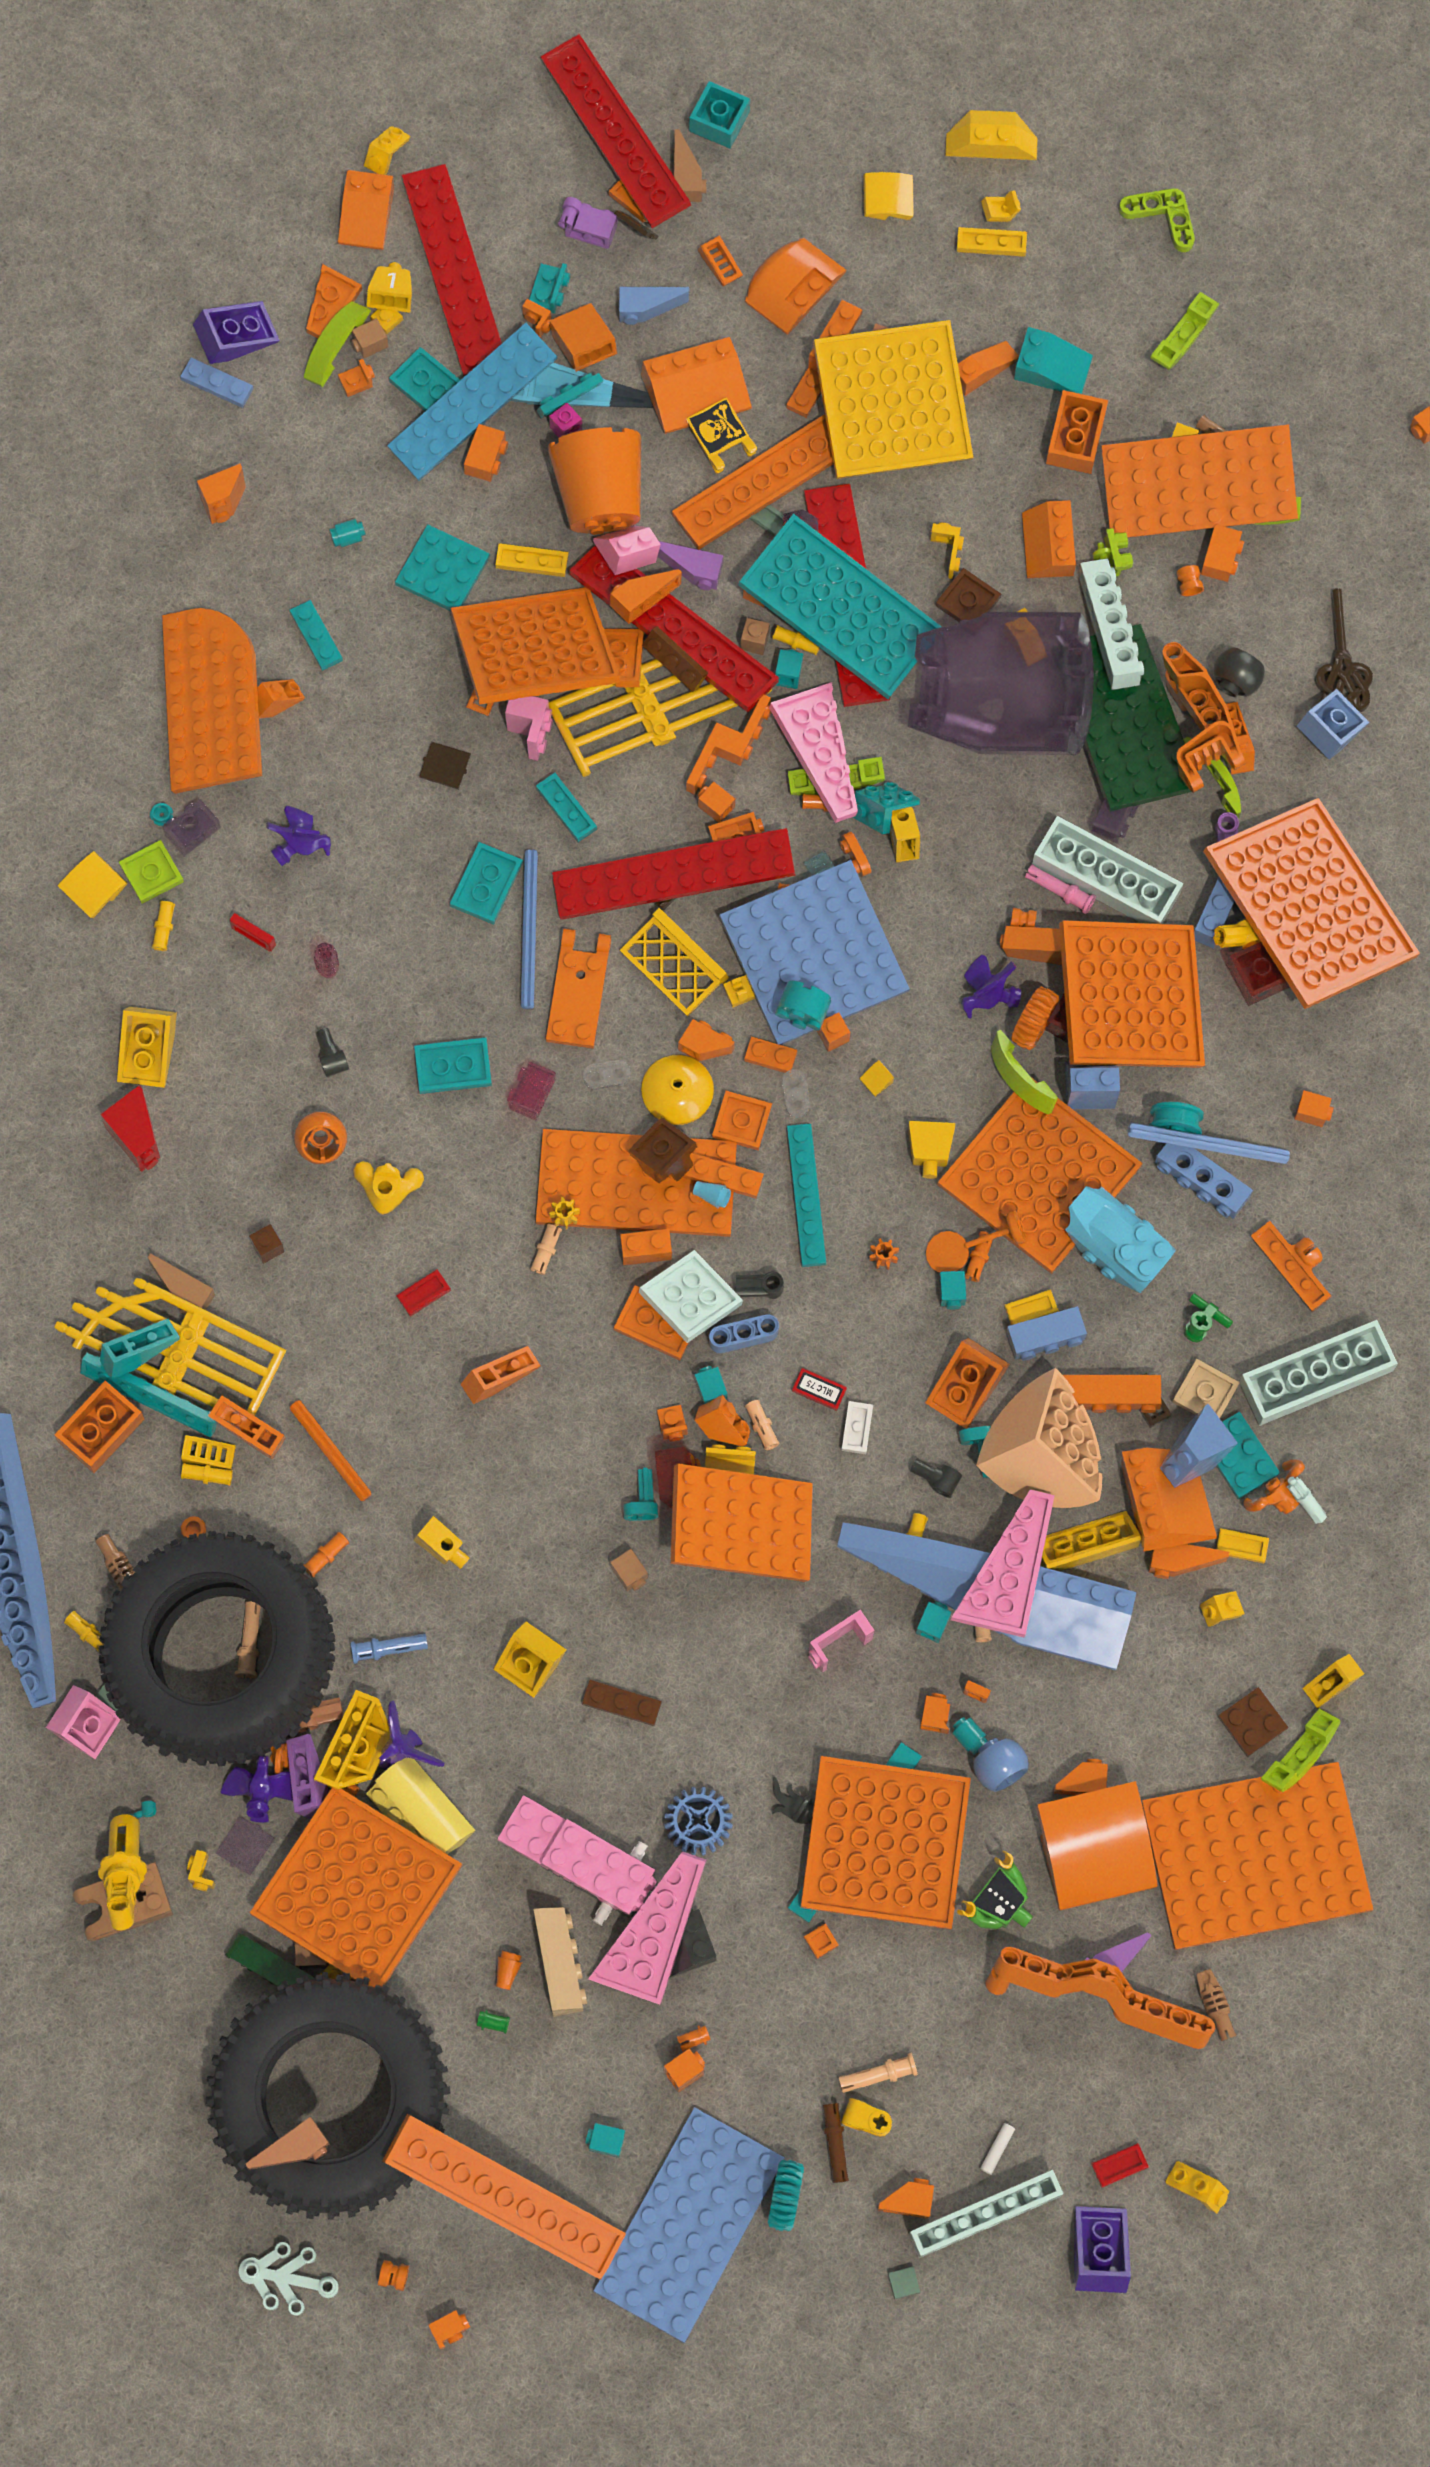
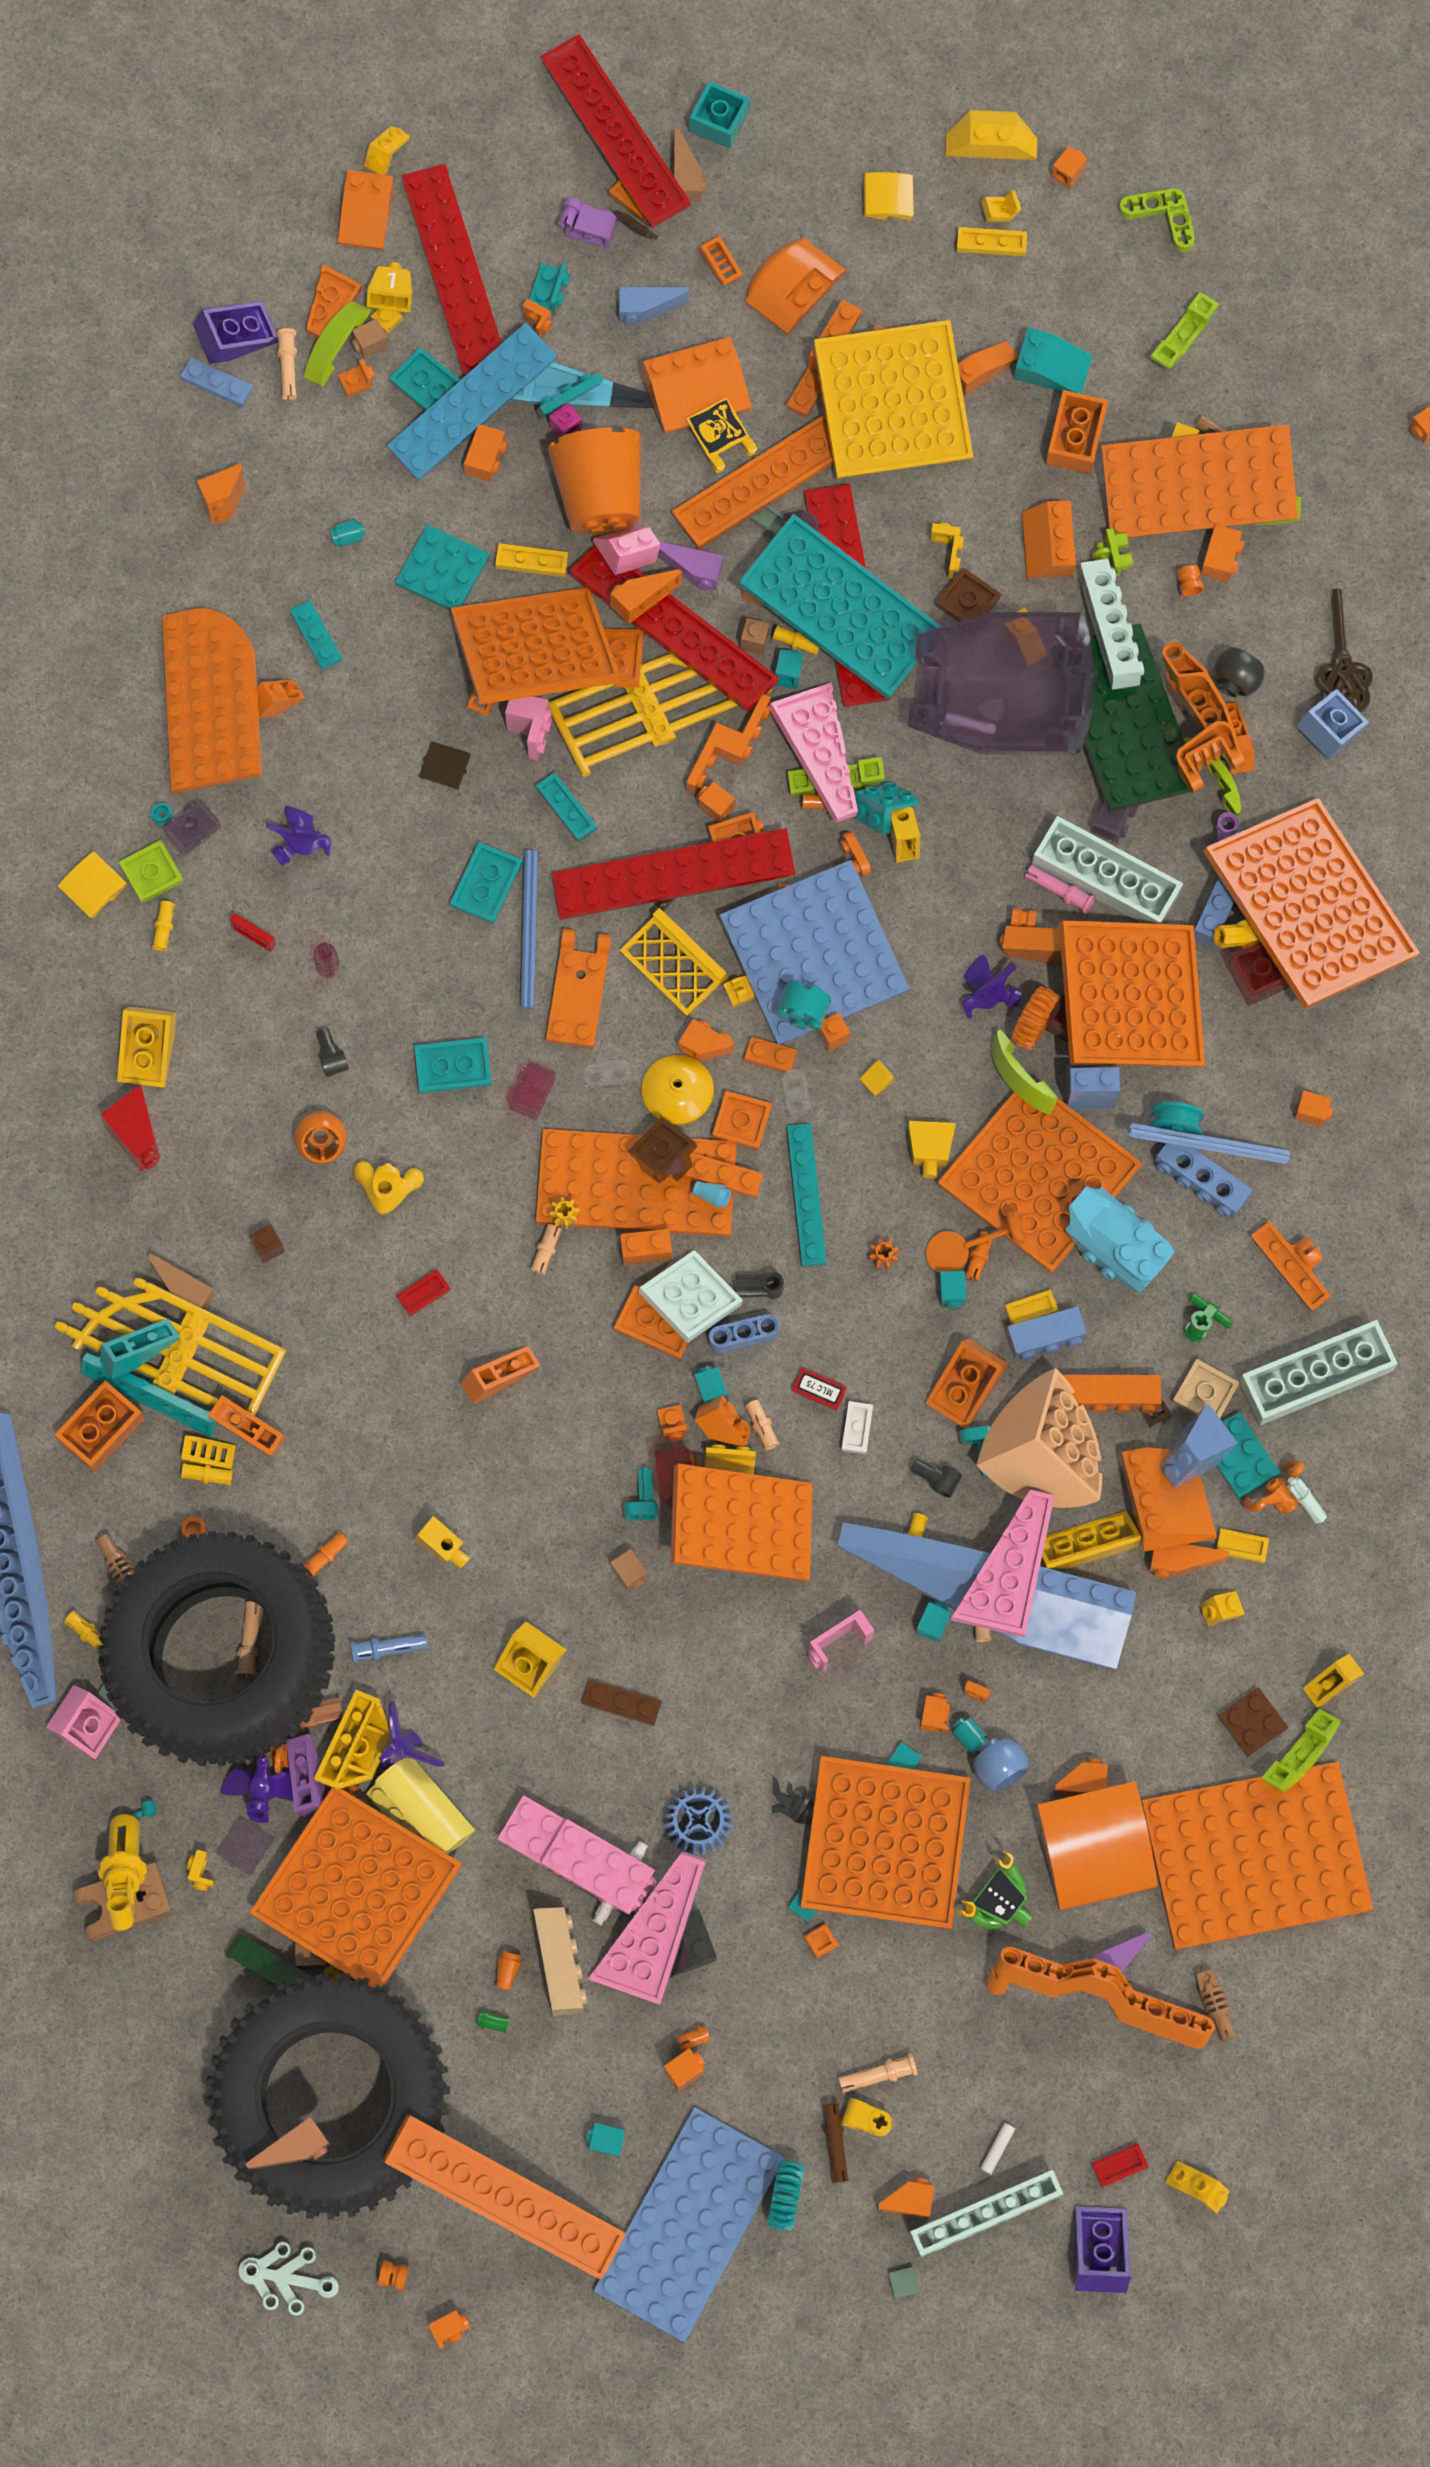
orange axle [290,1400,371,1501] -> none
orange brick [549,303,617,372] -> none
reddish brown plate [642,626,708,692] -> none
clear light blue plate [804,851,835,876] -> none
none -> light nougat pin [276,328,297,400]
none -> orange brick [1051,146,1087,188]

